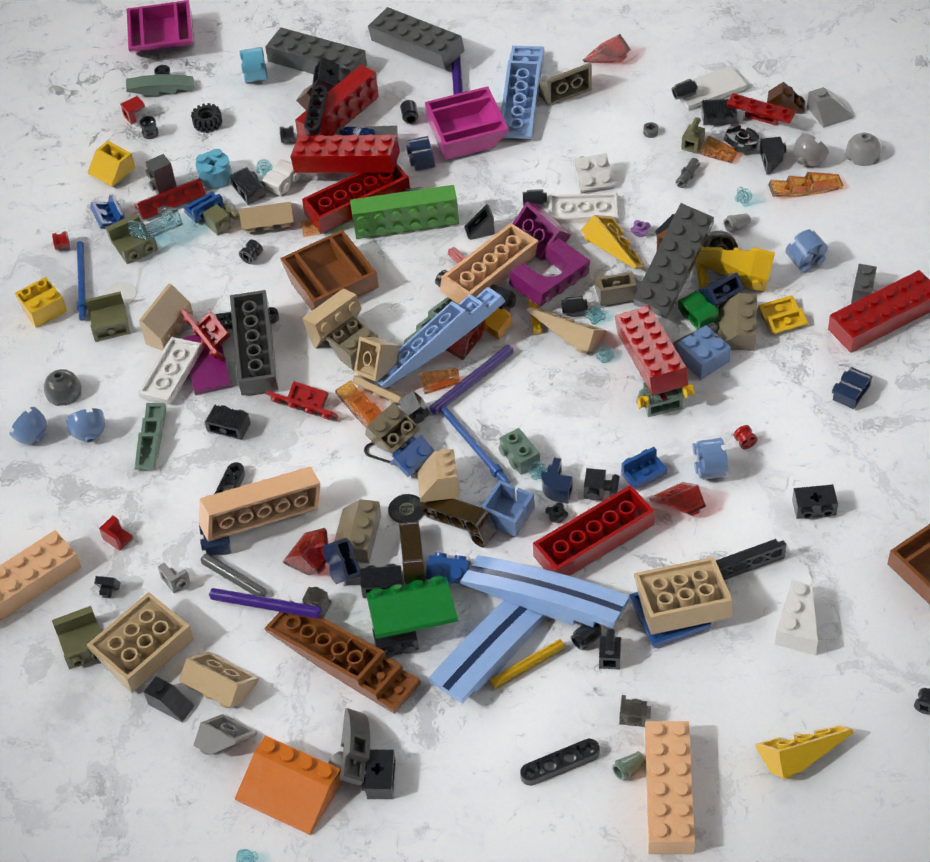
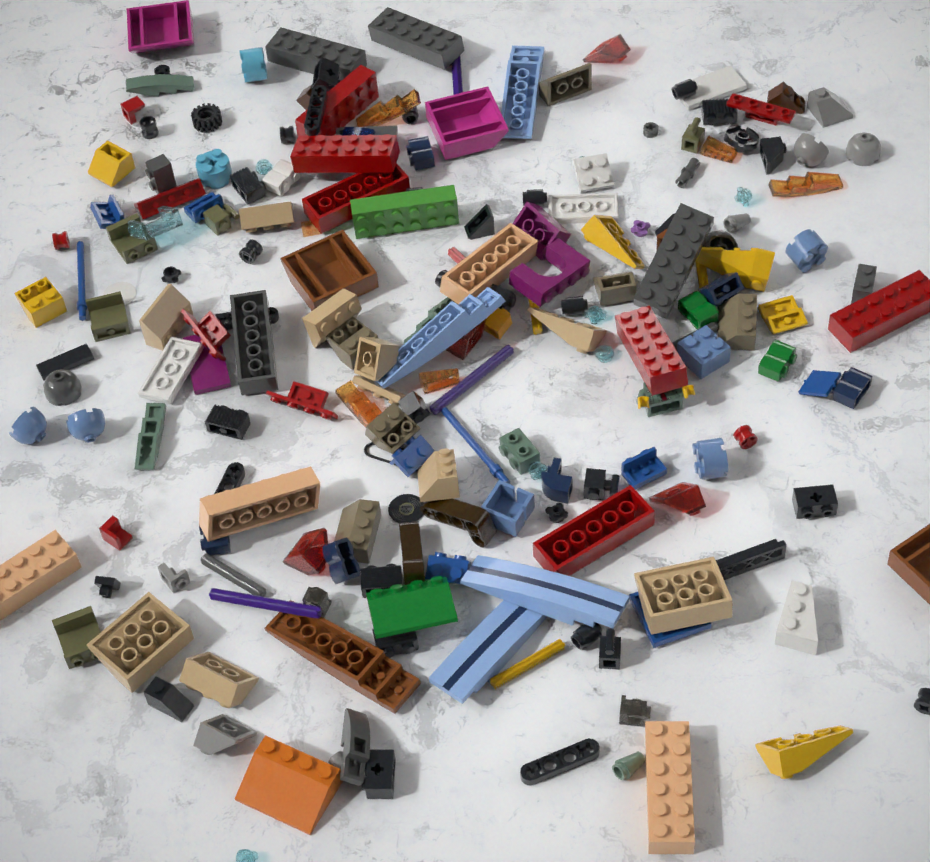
none -> black tile [36,343,94,381]
none -> black plate [161,266,181,283]
none -> clear orange slope [356,89,421,132]
none -> green brick [758,339,797,382]
none -> blue piece [798,370,842,397]

